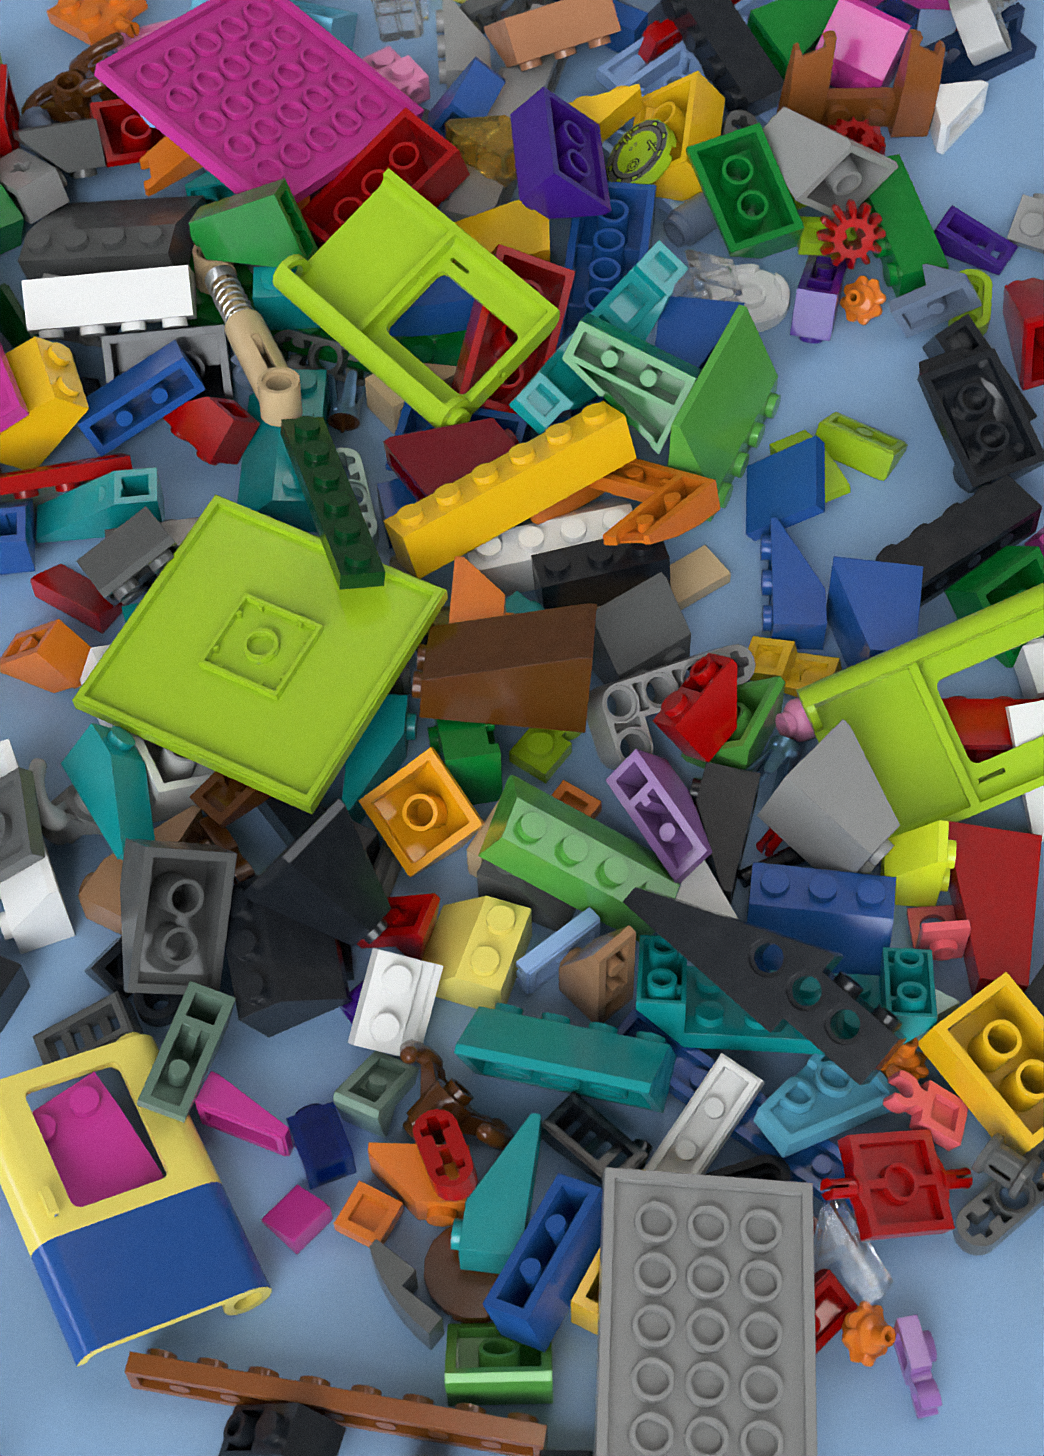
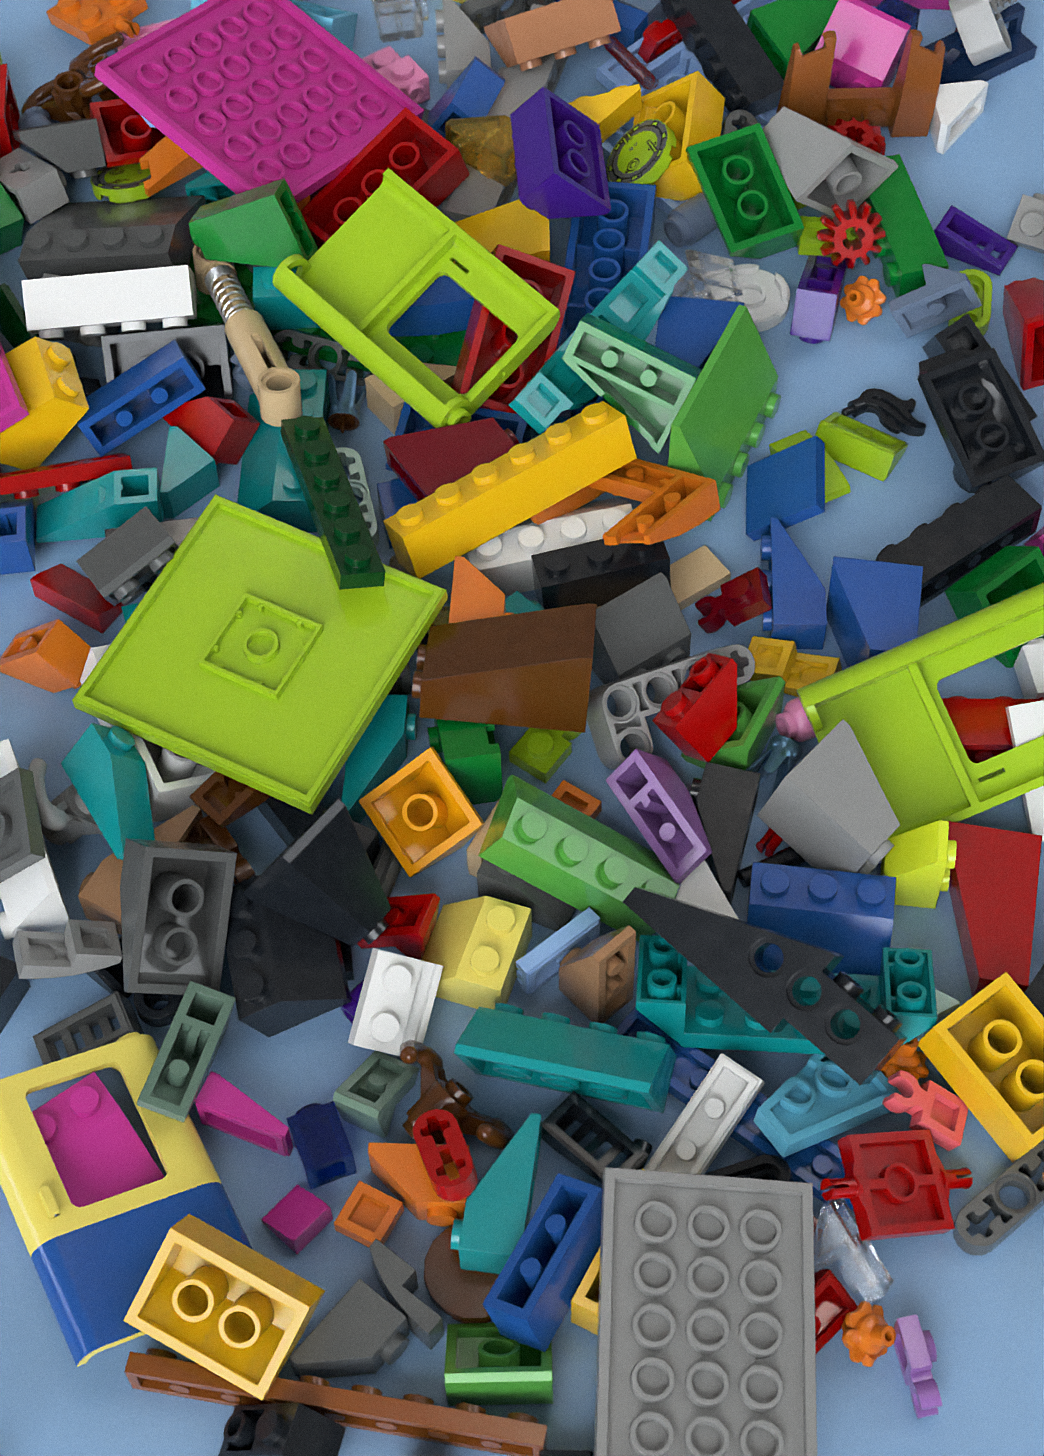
coral bracket [906,905,971,961] -> none
dark grey bush [972,1132,1040,1200] -> none
none -> light grey slope [12,919,123,979]
none -> lime tile [90,163,165,204]
none -> yellow slope [123,1214,325,1400]
none -> teal slope [160,426,220,518]
none -> dark grey slope [289,1278,410,1379]
none -> dark red piece [603,36,659,89]
none -> dark red plate [695,567,772,634]
none -> black piece [841,388,926,437]

